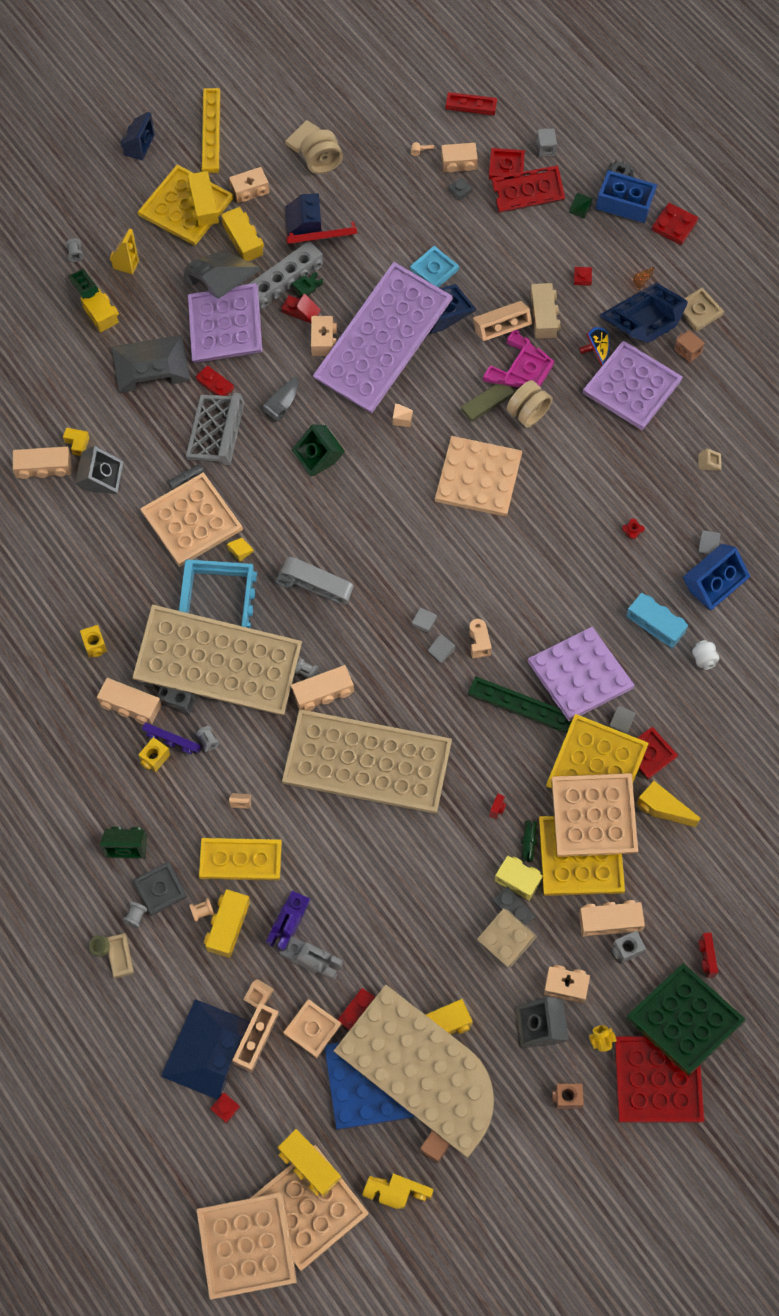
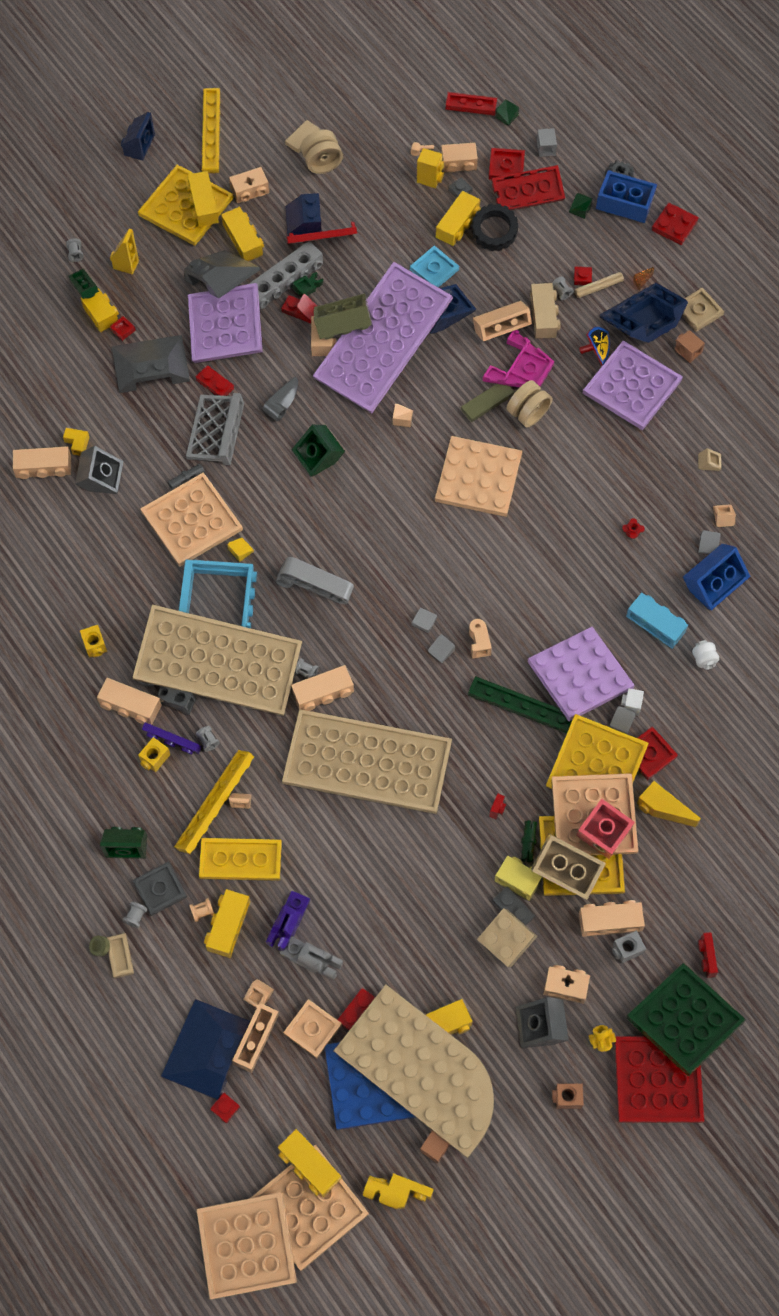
none -> red plate [110,316,136,341]
none -> yellow plate [174,750,254,854]
none -> olive slope [314,293,372,339]
none -> yellow brick [417,148,444,189]
none -> yellow brick [436,191,481,246]
none -> black tyre [472,204,518,251]
none -> dark green slope [495,99,519,126]
none -> tan brick [531,834,606,900]
none -> light grey bush [552,276,574,300]
none -> tan axle [575,272,624,298]
none -> coral brick [576,799,635,859]
none -> white plate [621,688,644,716]
none -> light nougat slope [713,504,736,527]

